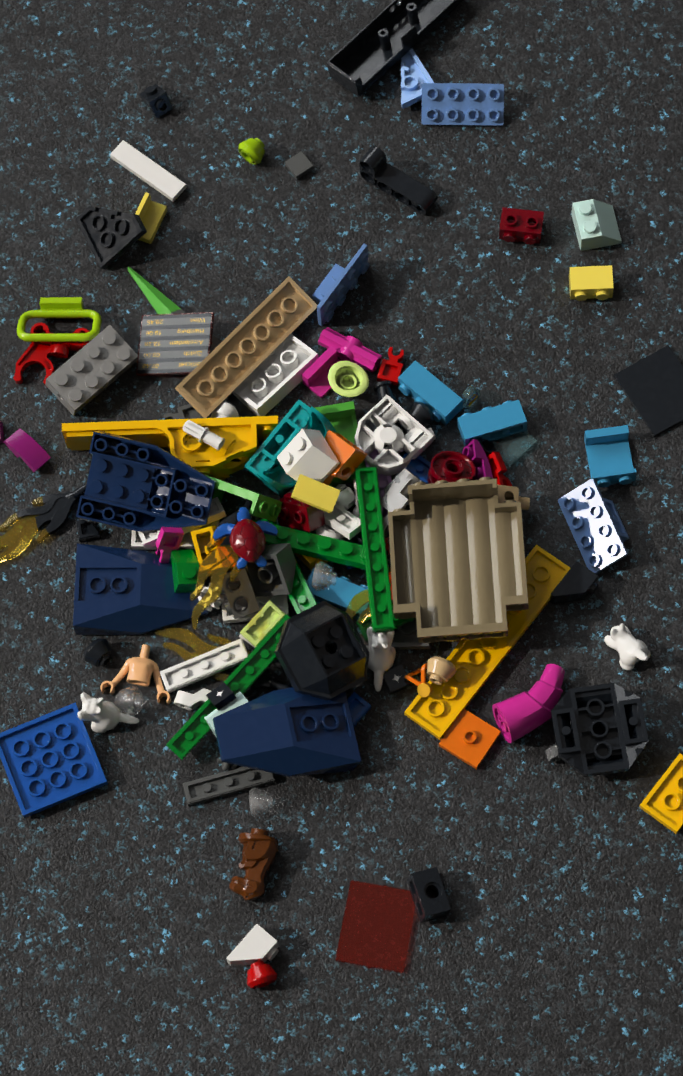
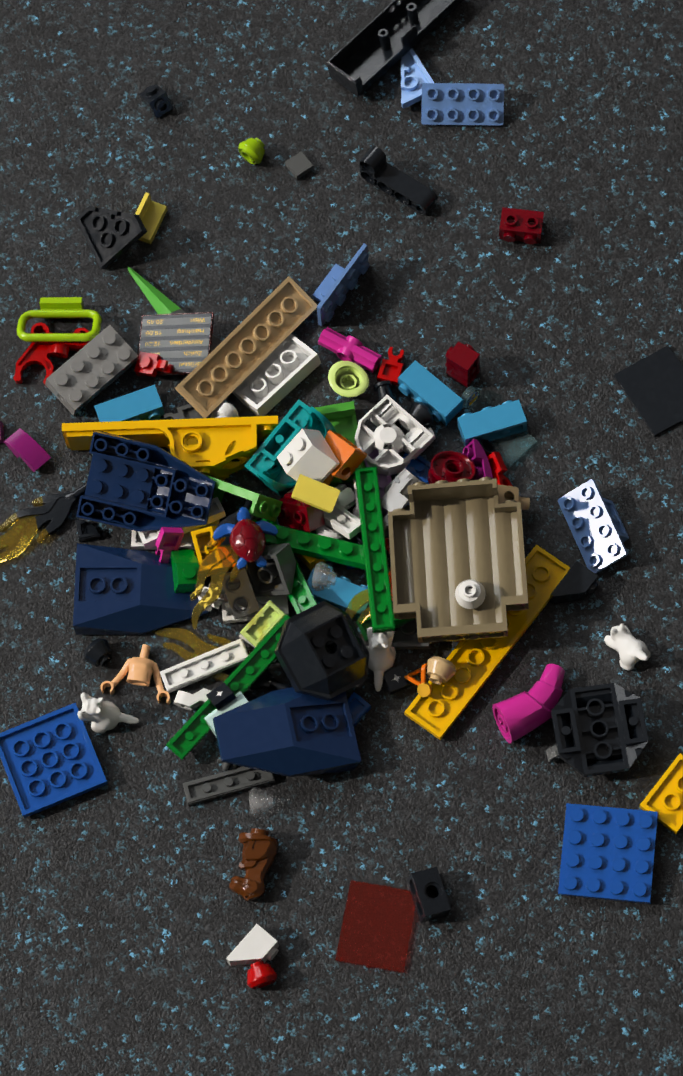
white tile [110,140,187,202] -> none
clear cone [115,685,143,716] -> none
white axle [182,420,225,451] -> none
dark pink panel [302,346,341,398] -> none
orange plate [439,709,501,770] -> none
light yellow brick [569,265,614,301] -> none
light aqua slope [571,199,622,251] -> none
dark azure panel [584,425,637,488] -> none
none -> dark azure brick [94,384,165,422]
none -> red plate [134,351,174,377]
none -> dark red brick [445,341,480,388]
none -> white cone [455,579,486,609]
none -> blue plate [558,803,658,904]

